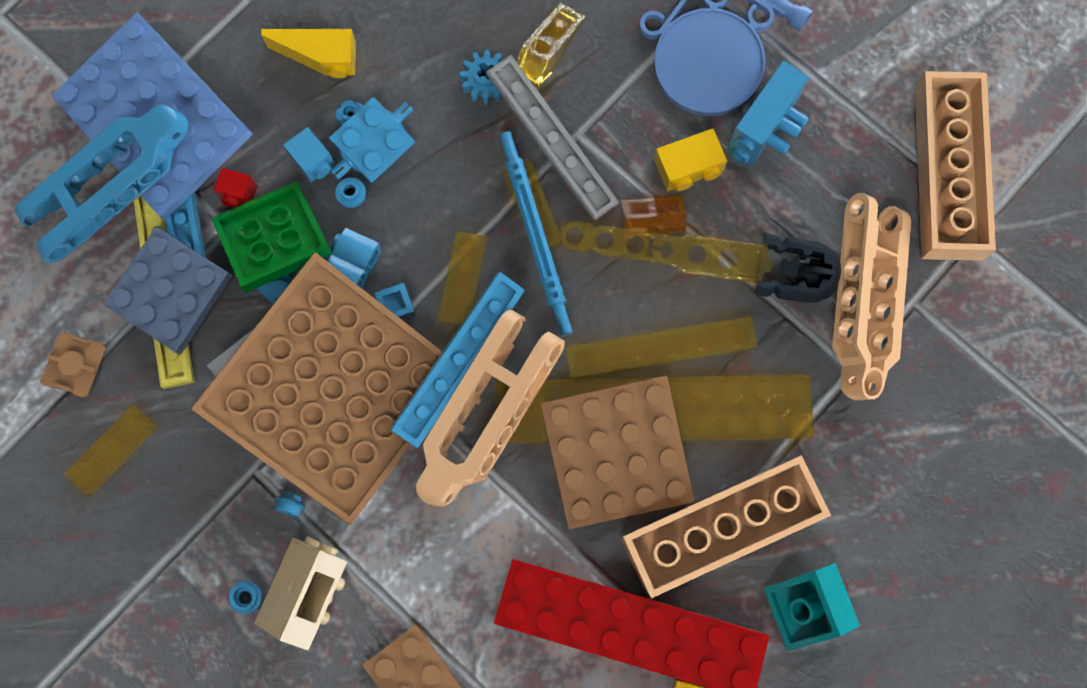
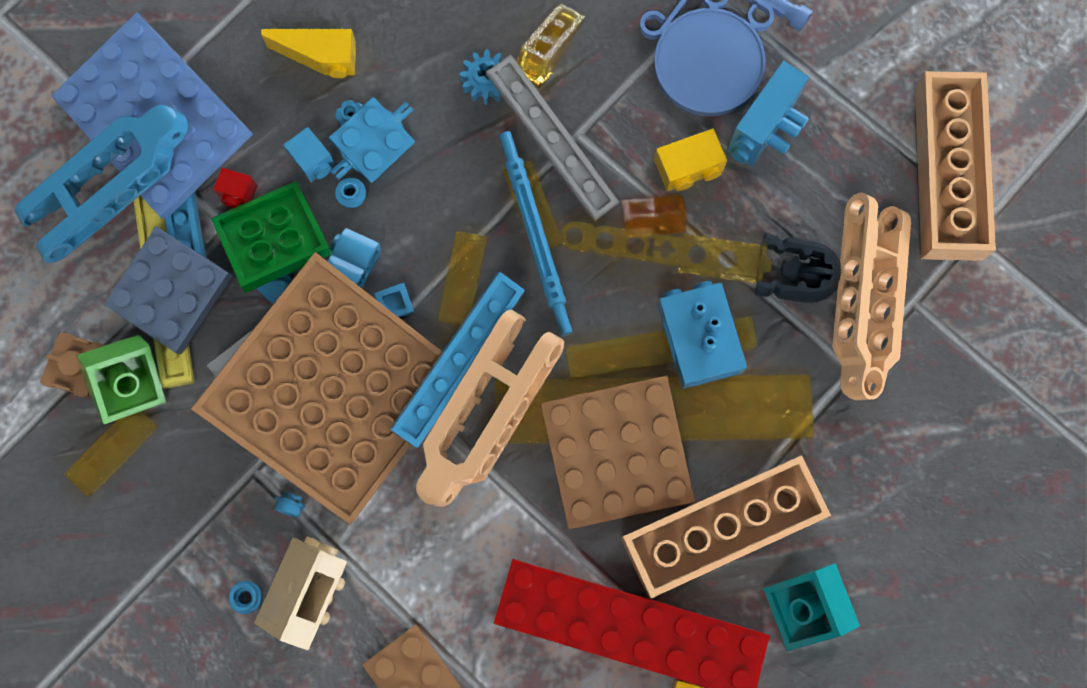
none -> bright green slope [76,335,166,424]
none -> dark azure piece [657,281,747,389]

